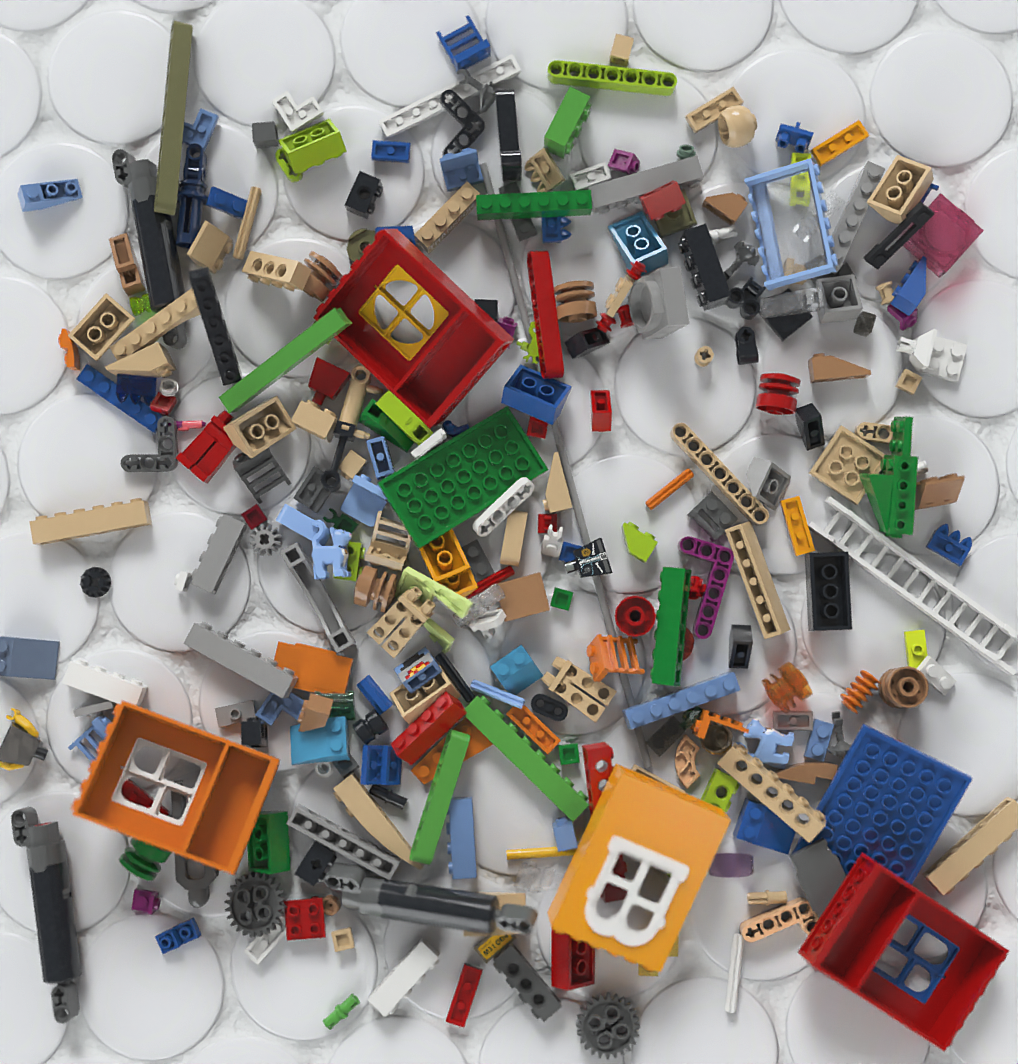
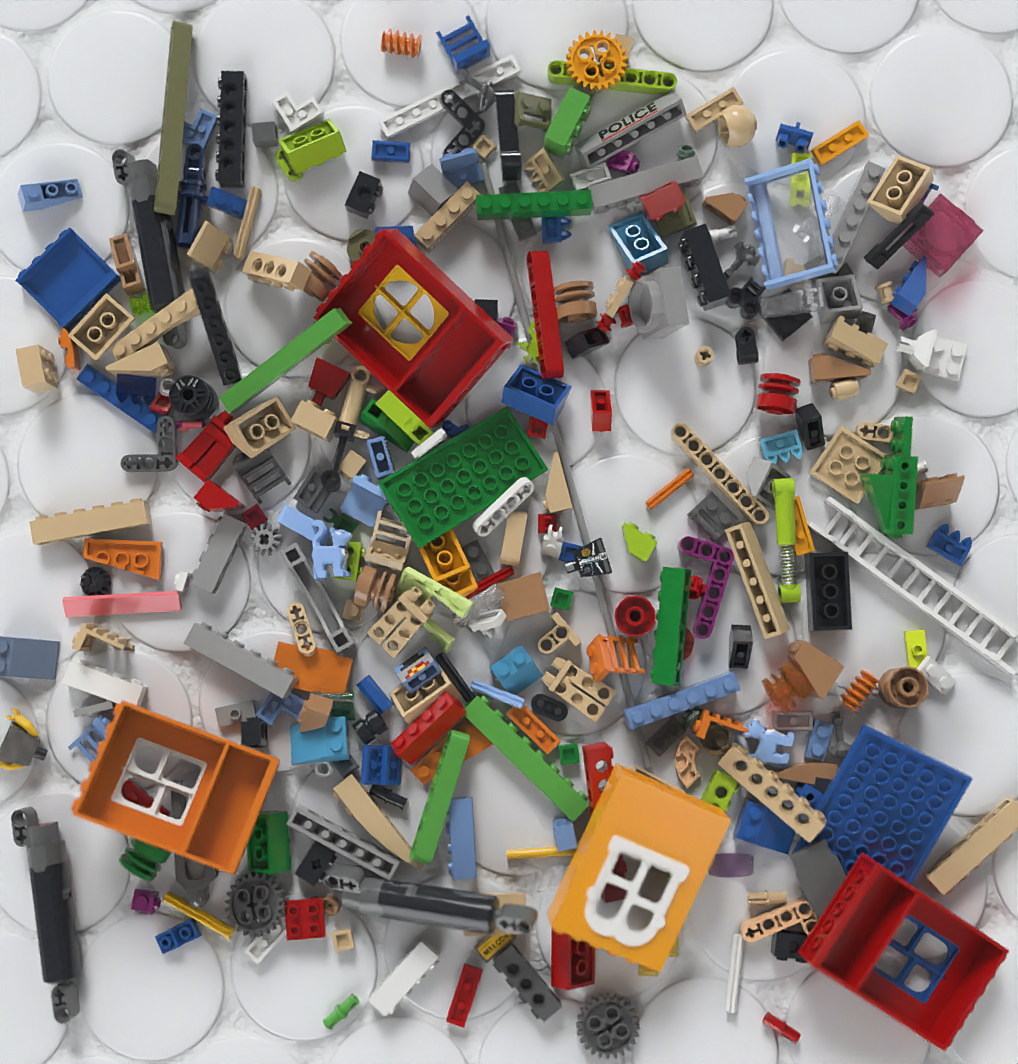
none -> blue panel [15,227,121,331]
none -> tan brick [15,345,59,393]
none -> coral tile [62,591,182,617]
none -> tan plate [72,623,134,651]
none -> orange wing [83,539,163,580]
none -> yellow axle [163,891,236,941]
none -> black wheel [169,375,218,421]
none -> red slope [193,479,245,513]
none -> black brick [215,71,247,188]
none -> tan beam [287,603,317,657]
none -> tan plate [342,599,365,622]
none -> orange piece [381,28,422,58]
none -> light grey slope [408,164,459,216]
none -> tan tile [470,134,497,161]
none -> olive plate [515,92,552,132]
none -> tan tile [538,612,581,654]
none -> light orange gear [566,30,628,93]
none -> light grey brick [574,91,687,169]
none -> medium azure plate [759,429,803,465]
none -> red axle [762,1012,801,1043]
none -> black brick [771,930,808,963]
none -> lime piece [772,478,801,603]
none -> medium nougat slope [787,640,845,700]
none -> blue brick [794,782,824,810]
none -> tan wedge [822,315,888,368]
none -> tan brick [829,378,859,401]

